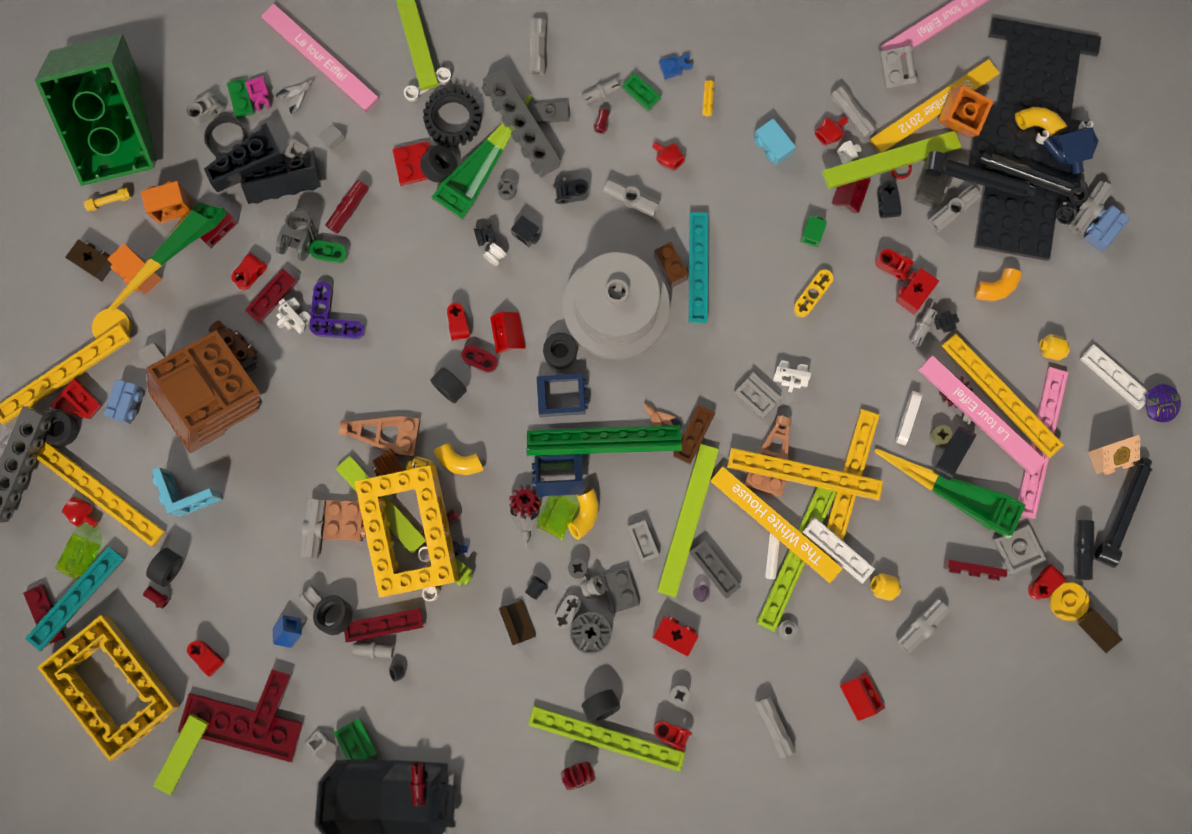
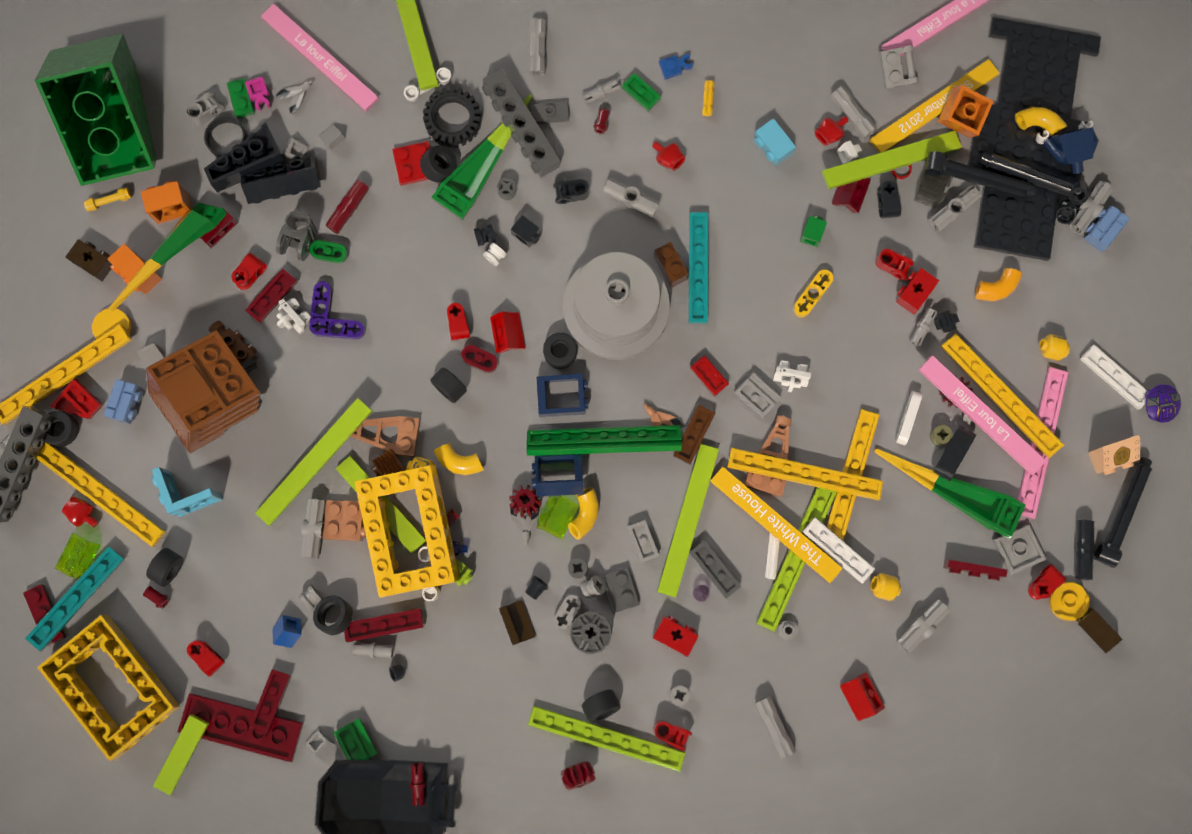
none -> lime tile [255,398,373,526]
none -> red plate [690,355,729,397]

